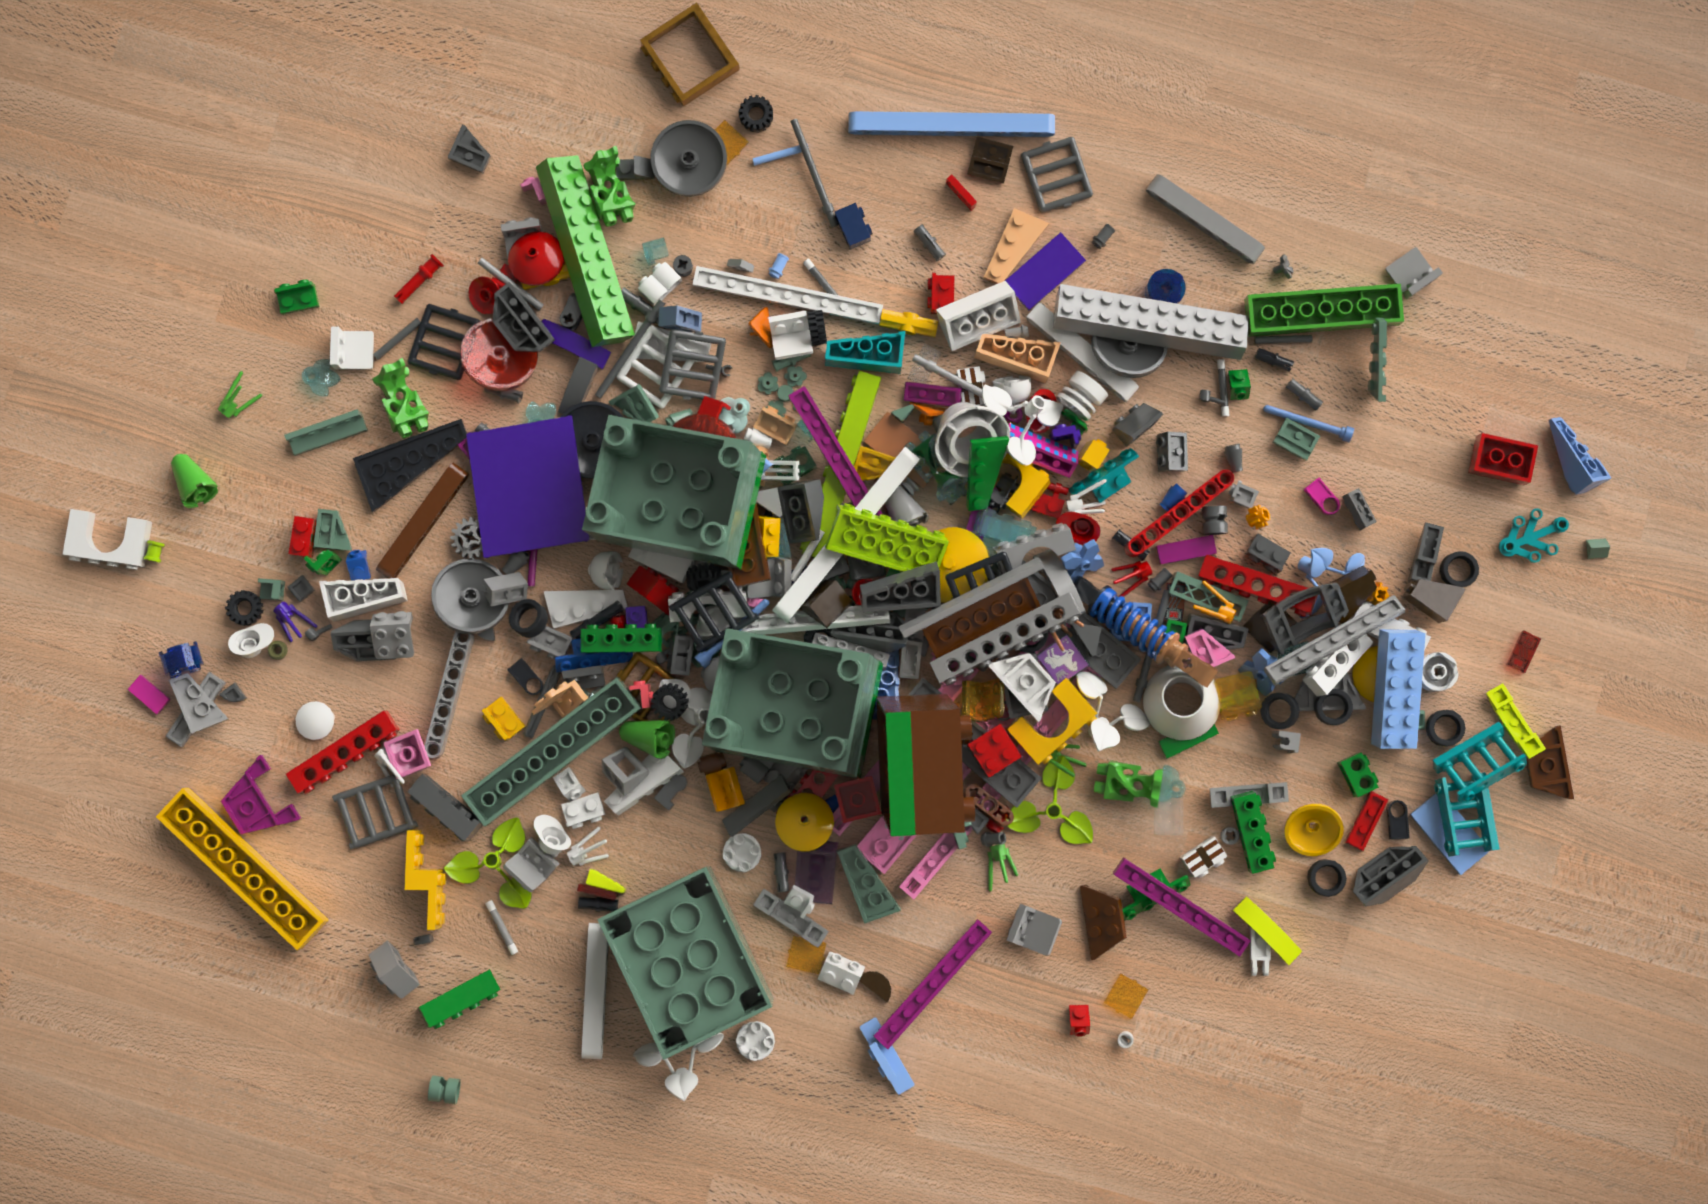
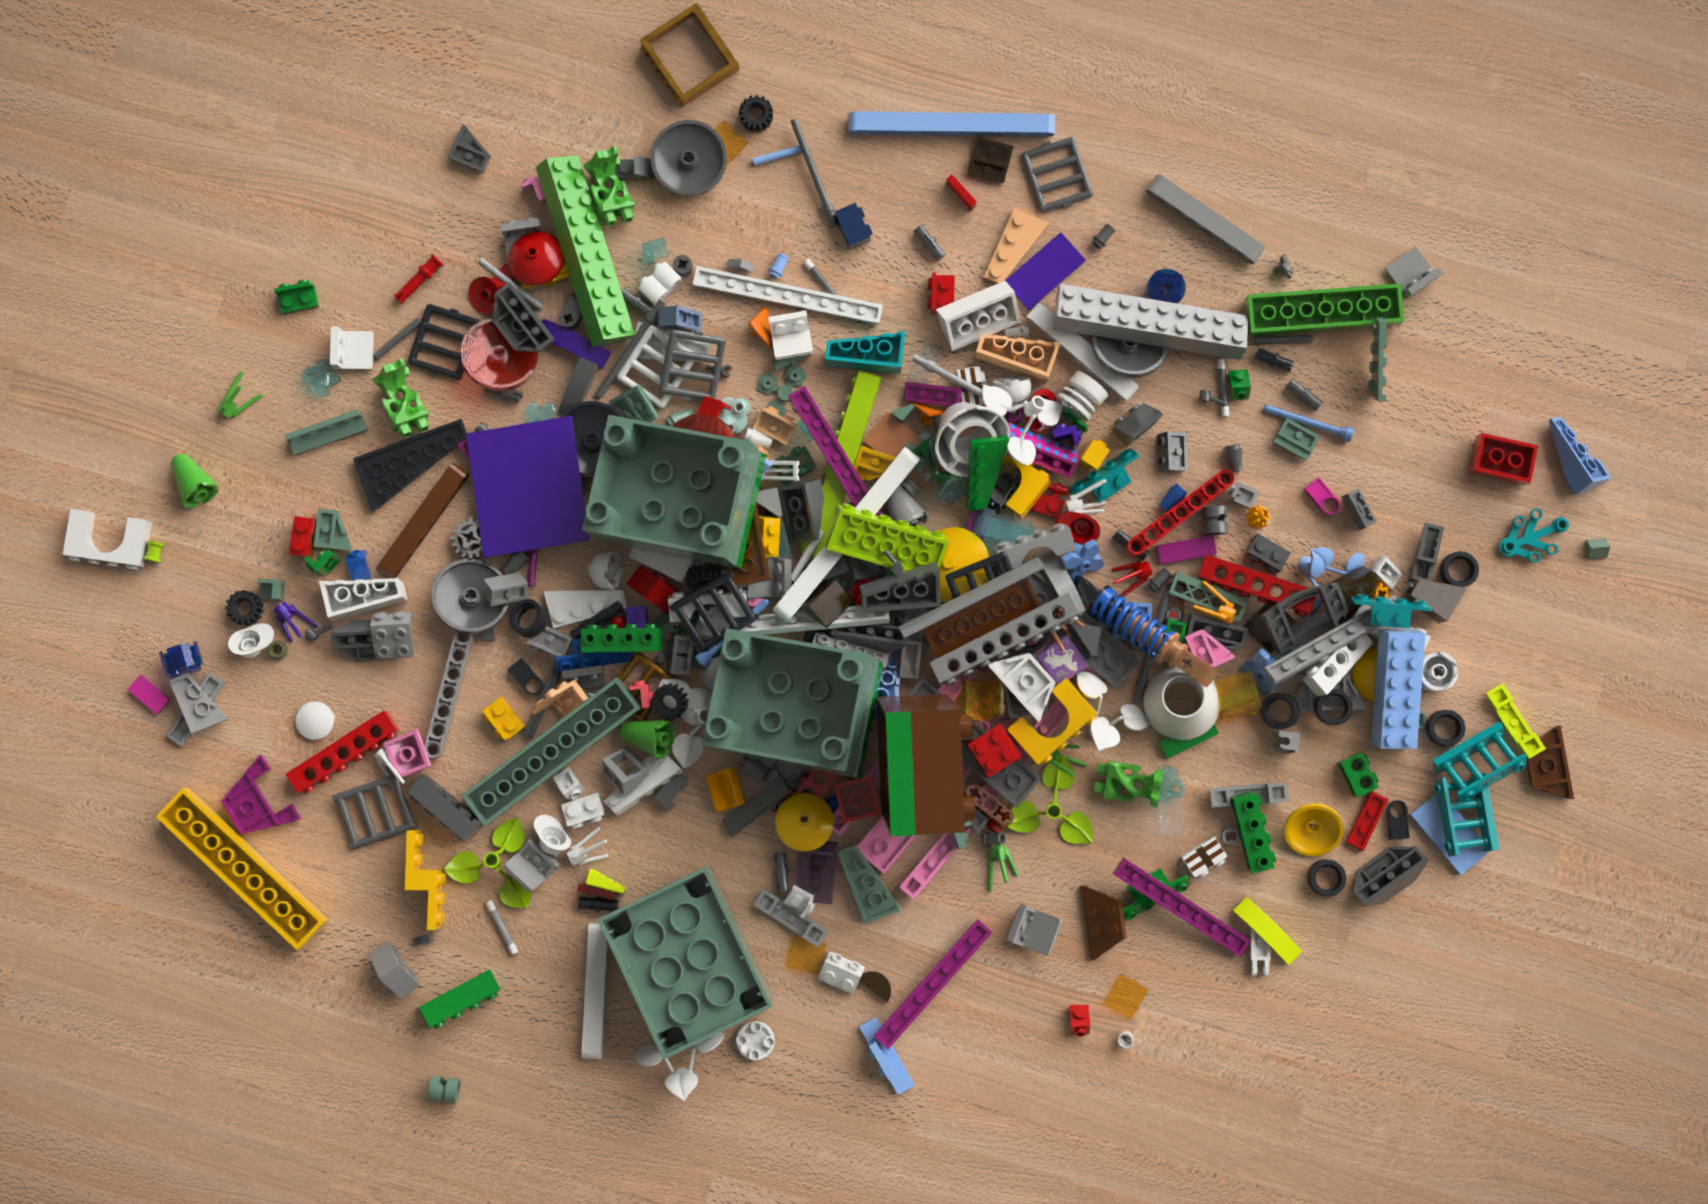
dark grey tile [219,683,247,702] -> none
dark grey tile [287,575,315,602] -> none
reddish brown brick [697,752,727,776] -> none
white dish [723,833,761,872] -> none
black tyre [807,310,827,346] -> none
yellow piece [879,309,939,338] -> none
clear red tile [1506,630,1541,674] -> none
none -> dark grey hand [884,549,903,576]
none -> teal bracket [1350,594,1432,629]
none -> white slope [1370,555,1403,590]

